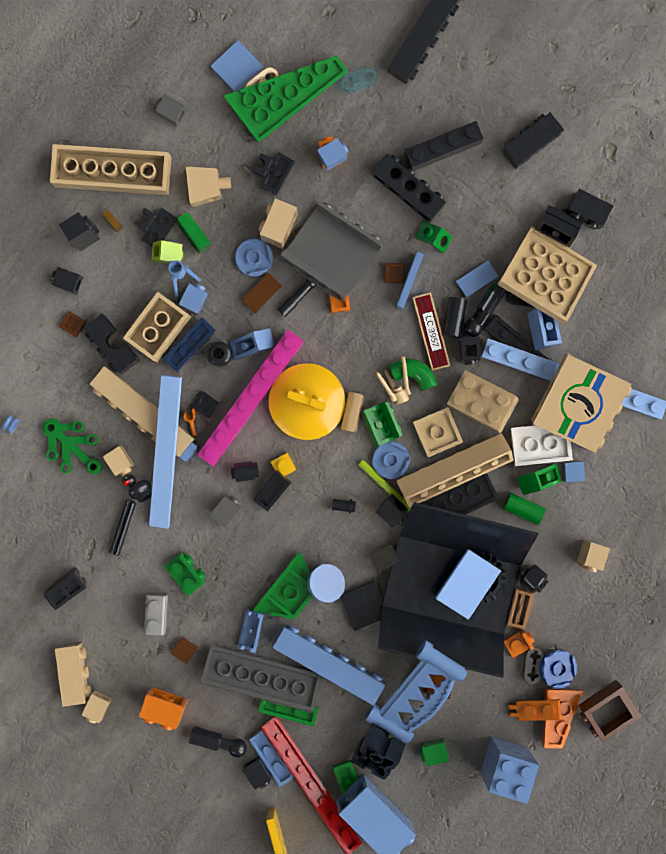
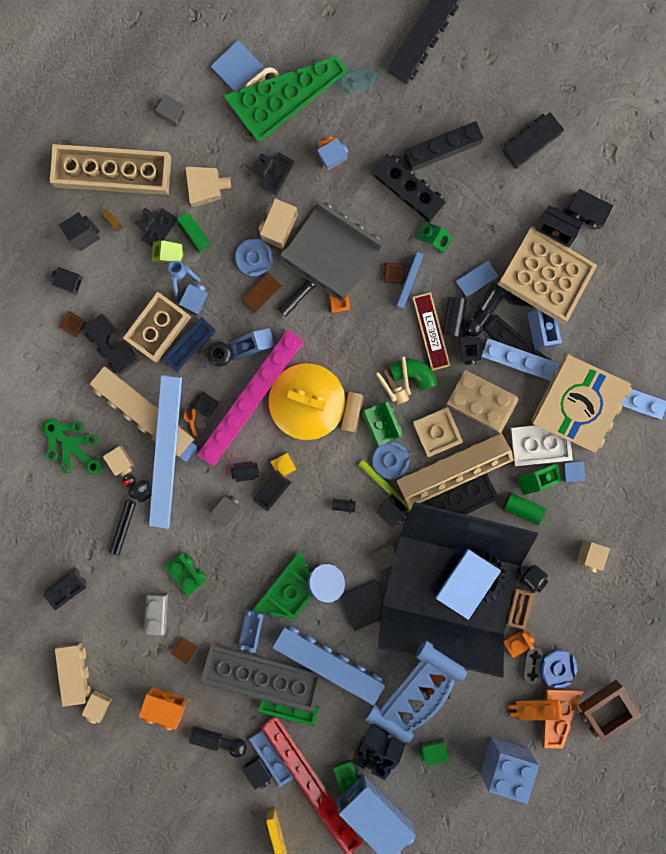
medium blue bush [2,415,19,434] -> none

